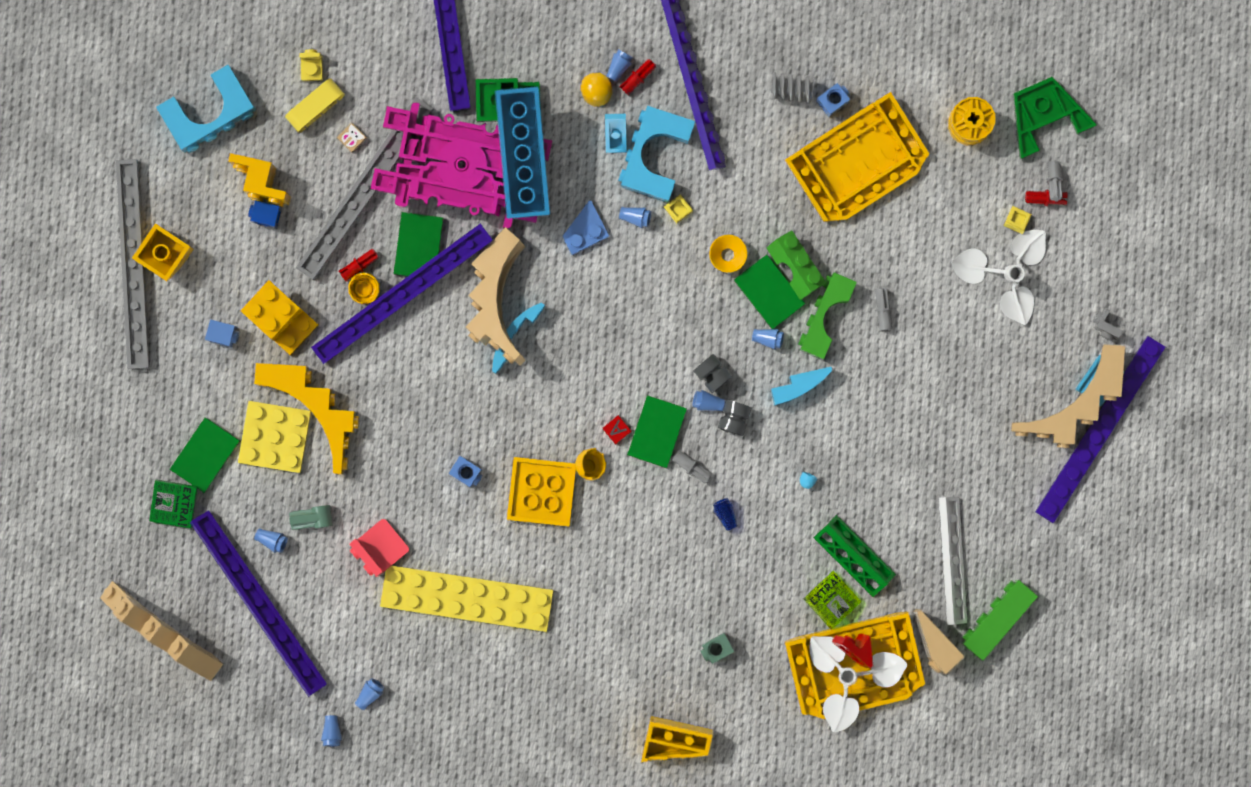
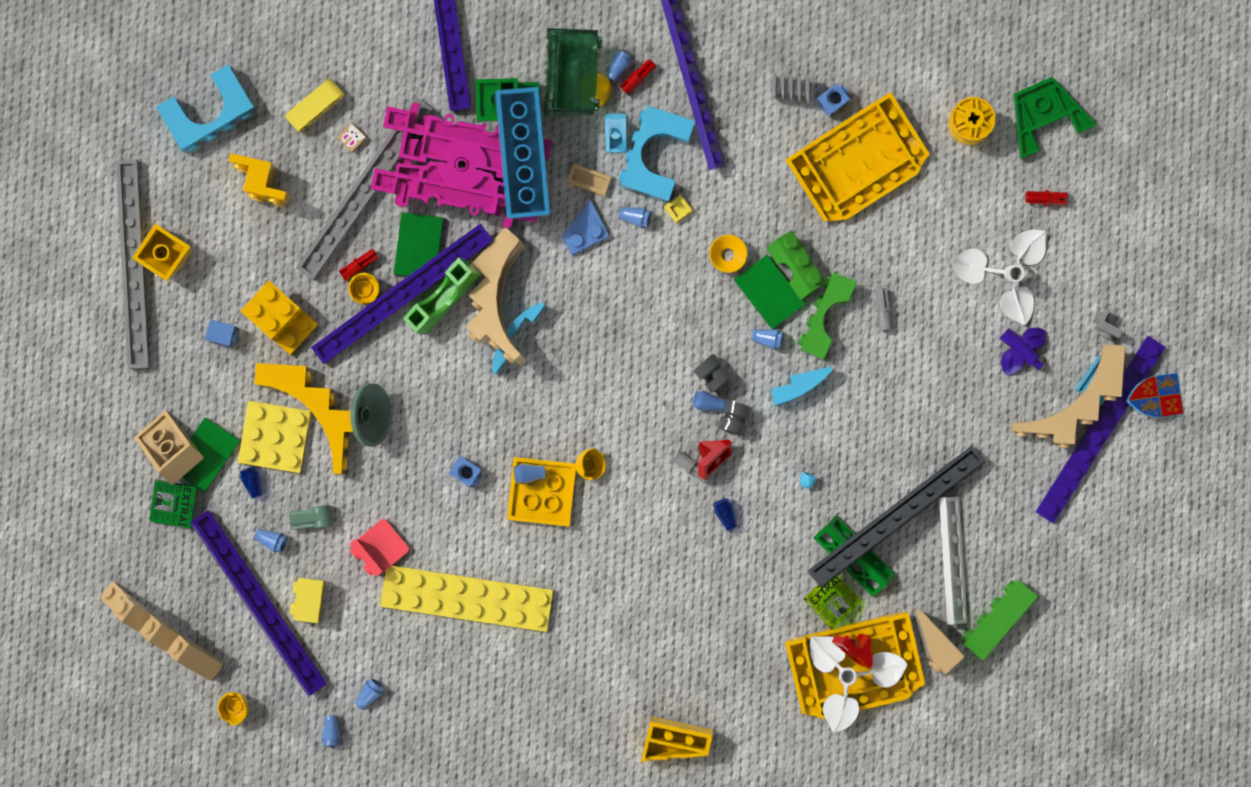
blue brick [248,200,282,229] -> none
light yellow bracket [299,49,323,81] -> none
red tile [602,415,632,445] -> none
green tile [627,395,687,468] -> none
sand green brick [700,633,734,664] -> none
light yellow tile [1003,206,1032,234] -> none
light grey axle [1046,160,1063,202] -> none
none -> tan slope [134,410,204,485]
none -> yellow hair [217,691,250,726]
none -> clear blue cone [239,466,263,499]
none -> light yellow brick [290,578,326,623]
none -> sand green dish [350,383,391,447]
none -> bright green arch [403,257,482,335]
none -> medium blue cone [514,464,545,485]
none -> clear green windscreen [543,28,603,117]
none -> tan tile [566,163,612,197]
none -> red slope [698,440,732,480]
none -> black plate [808,445,986,589]
none -> dark purple plant [999,327,1047,375]
none -> shield [1126,373,1184,418]

